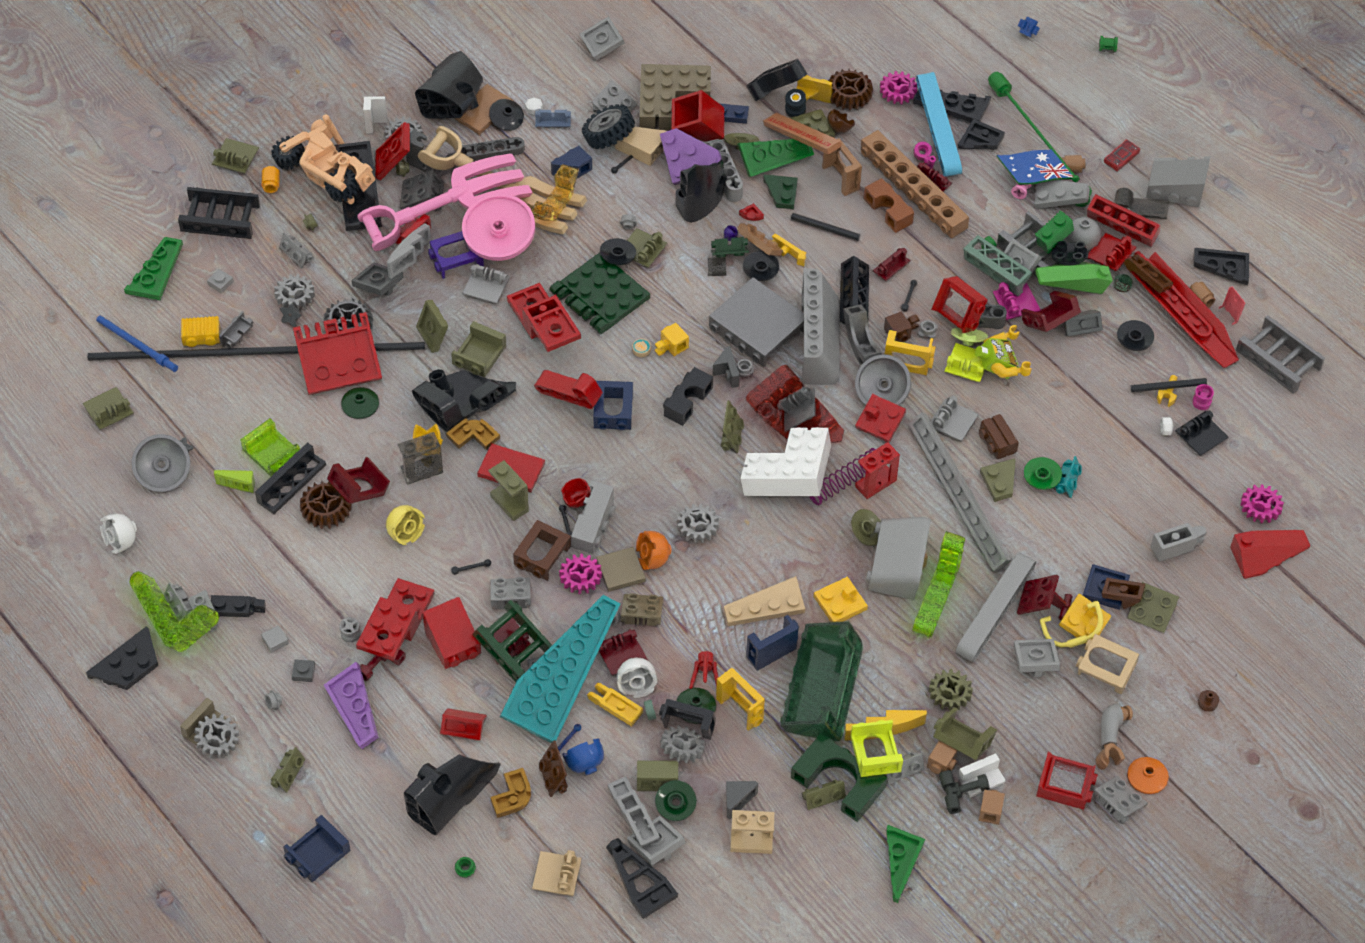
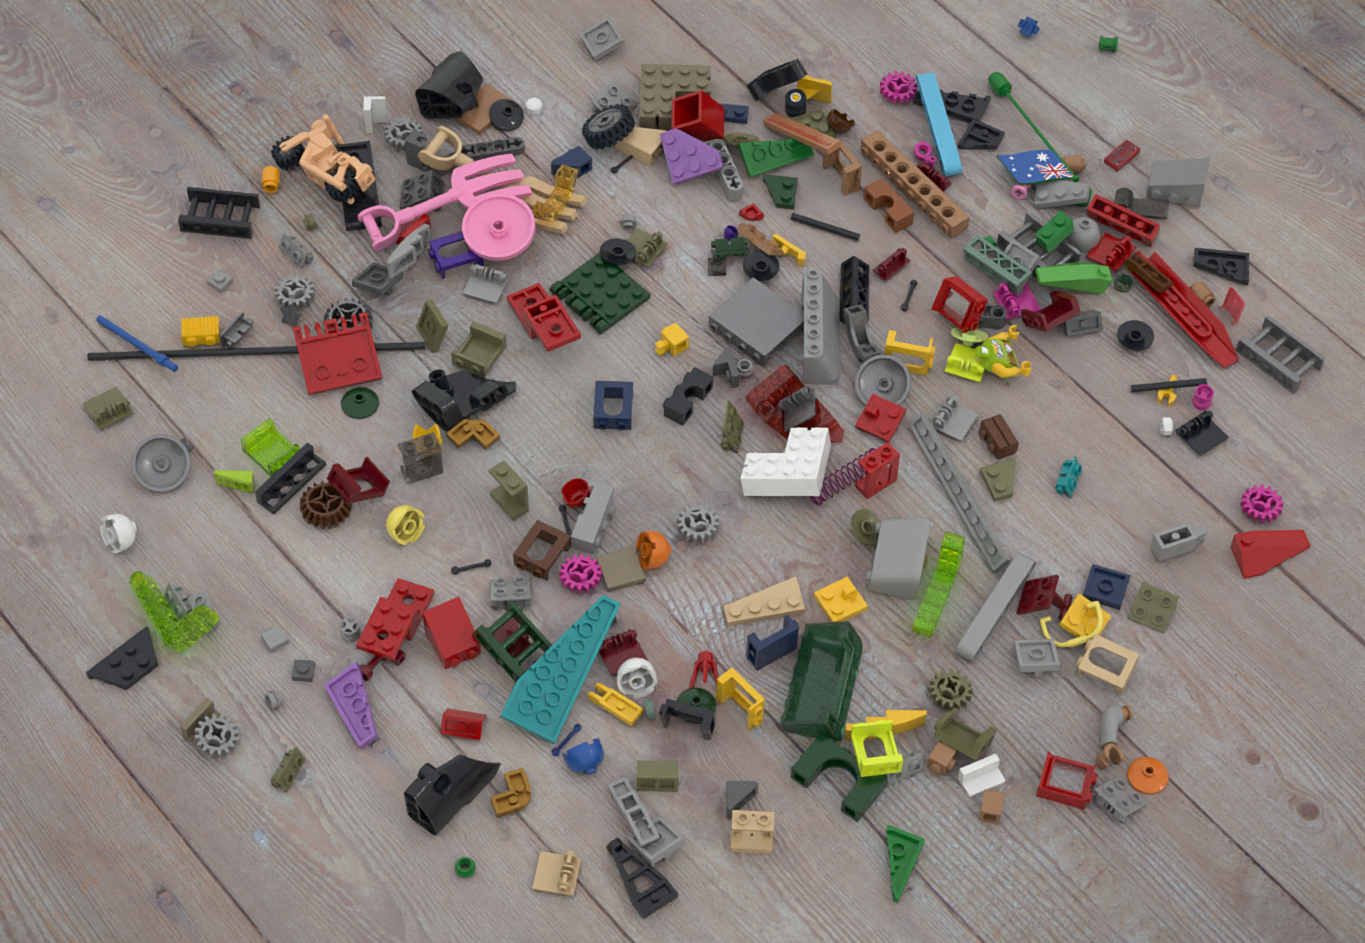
green wing [124,237,183,300] -> none
black hinge [211,595,266,617] -> none
olive hinge [212,138,259,174] -> none
dark blue panel [283,815,351,882] -> none
red tile [375,122,410,181] -> none
olive plate [396,159,409,177] -> none
red tile [477,443,545,493] -> none
red beam [534,370,603,409] -> none
sand blue hinge [535,109,571,127] -> none
reddish brown hinge [539,740,568,797] -> none
dark tan hinge [621,593,663,626] -> none
tan tile [632,339,651,357] -> none
dark green dish [655,780,697,821] -> none
light grey gear [660,726,705,763] -> none
black panel [675,159,727,223] -> none
olive hinge [802,779,846,810] -> none
reddish brown gear [828,69,873,111] -> none
reddish brown brick [884,311,920,342] -> none
light grey plate [918,320,938,338] -> none
pearl dark grey bar [939,770,990,814] -> none
green dish [1024,457,1062,490] -> none
black dish [1052,241,1088,265] -> none
reddish brown slope [1102,578,1145,609] -> none
reddish brown tile [1198,690,1219,712] -> none

